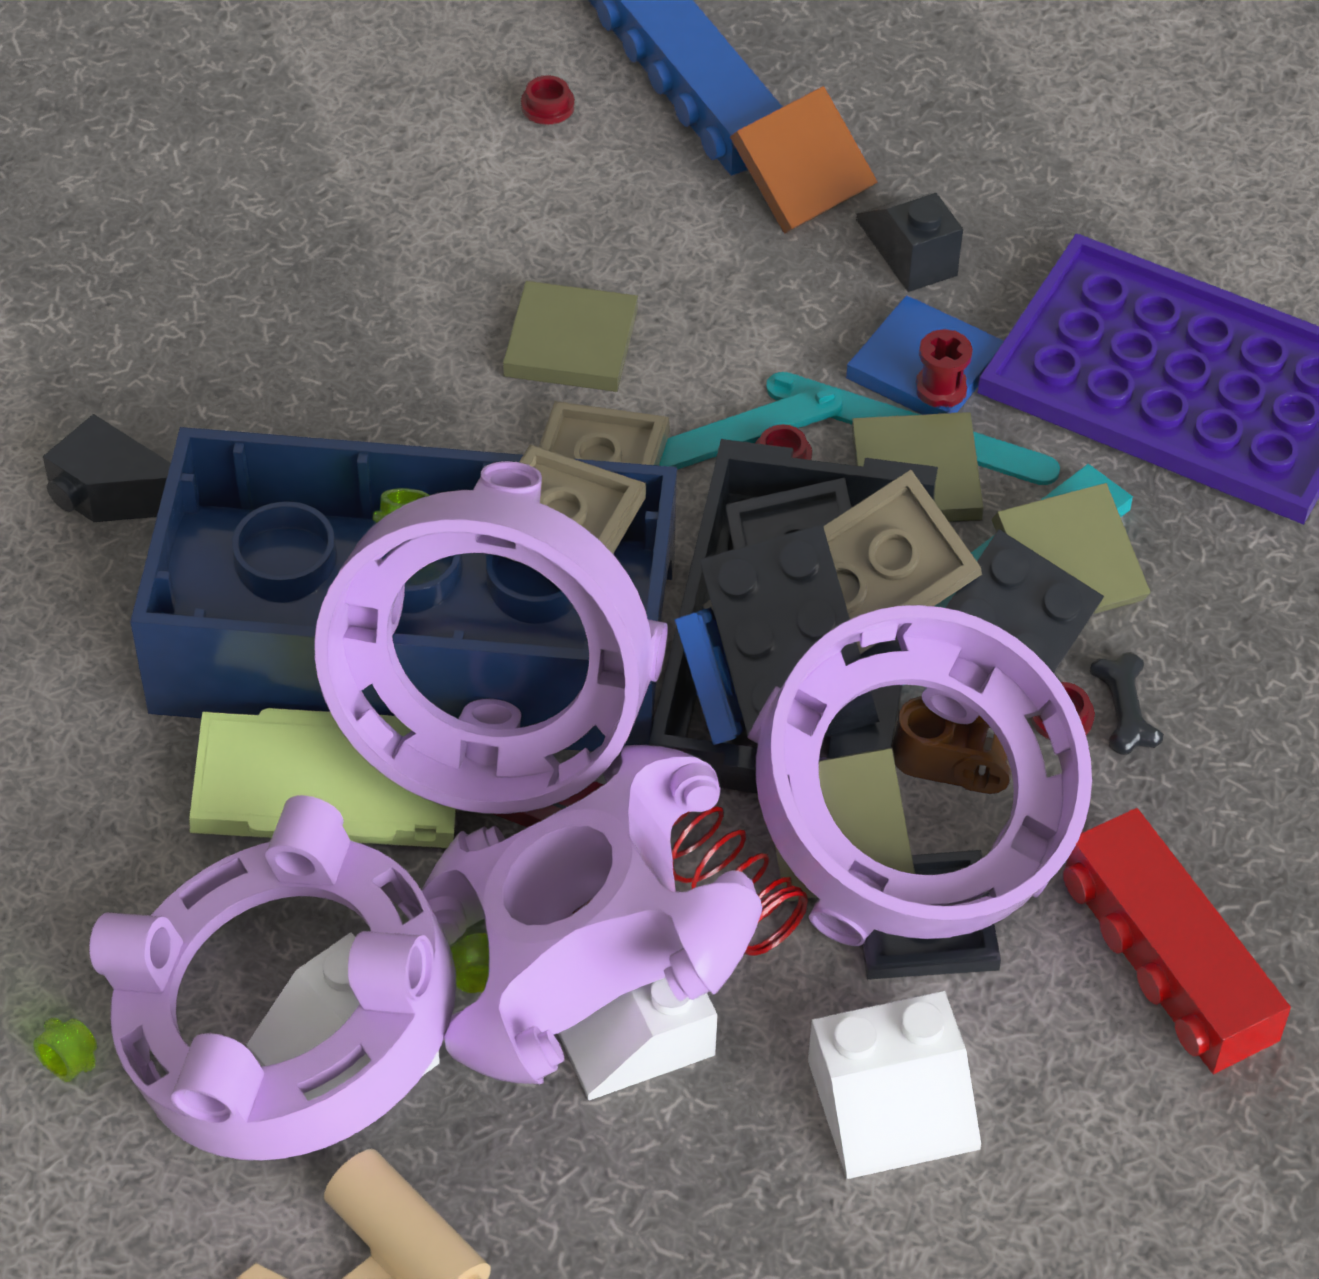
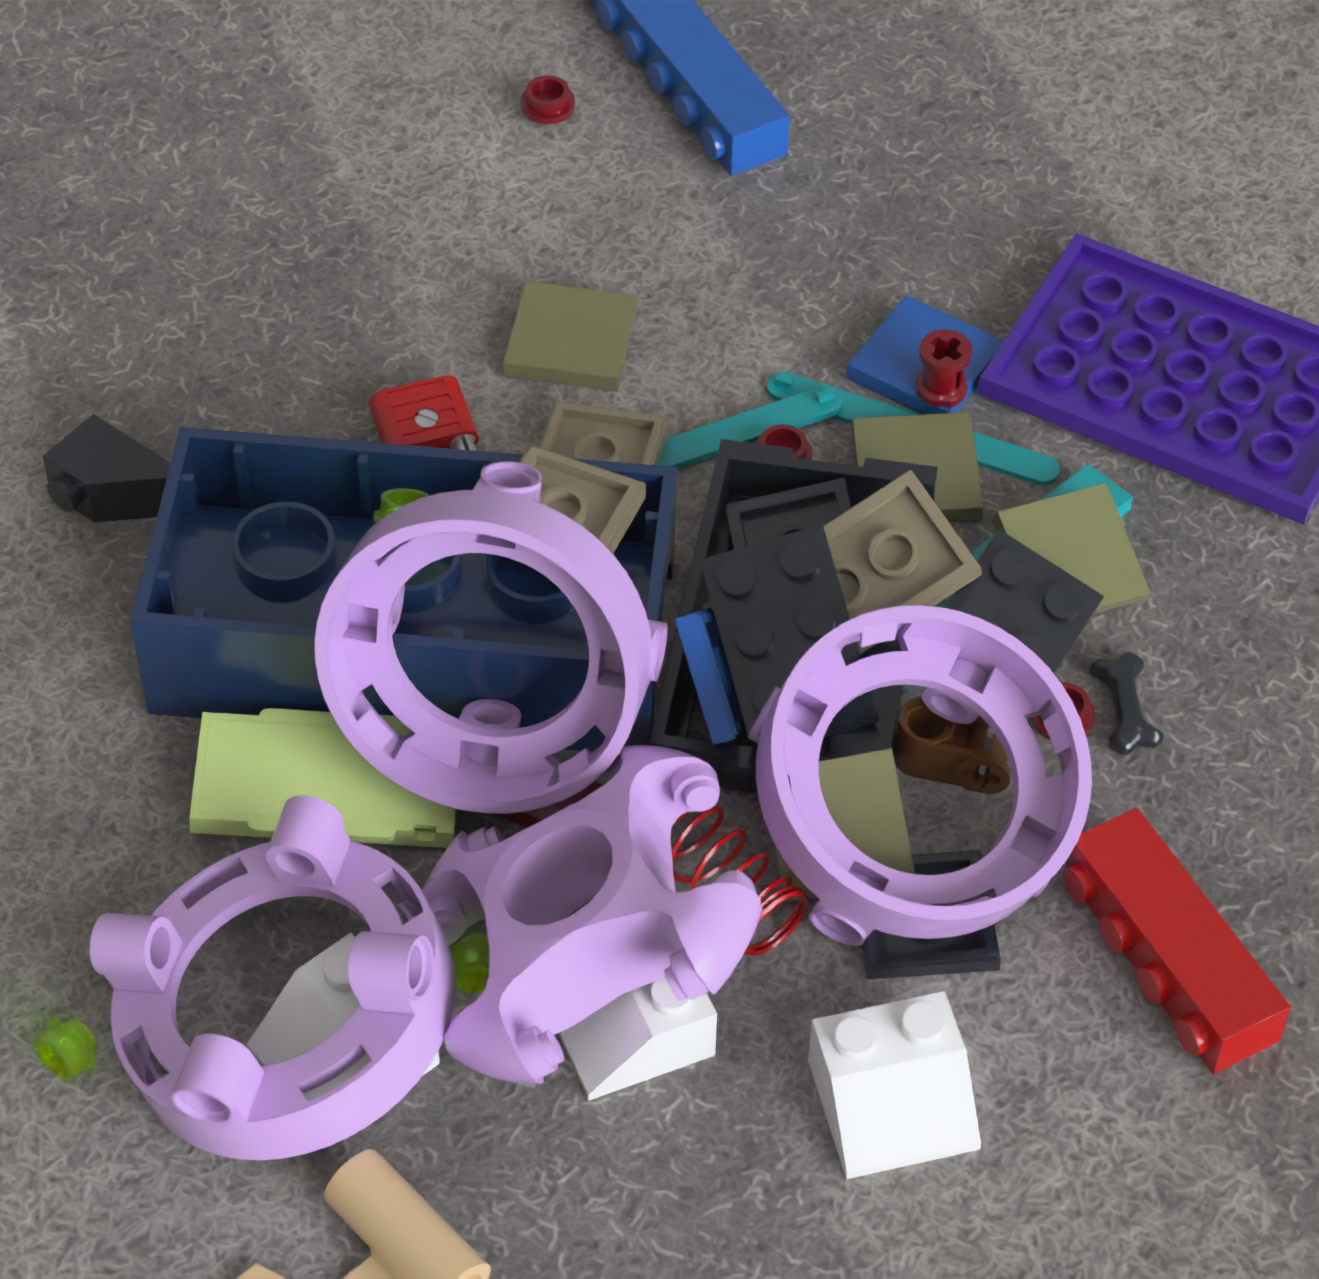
dark orange tile [730,86,878,233] -> none
black slope [856,193,963,292] -> none
none -> red piece [368,375,479,451]

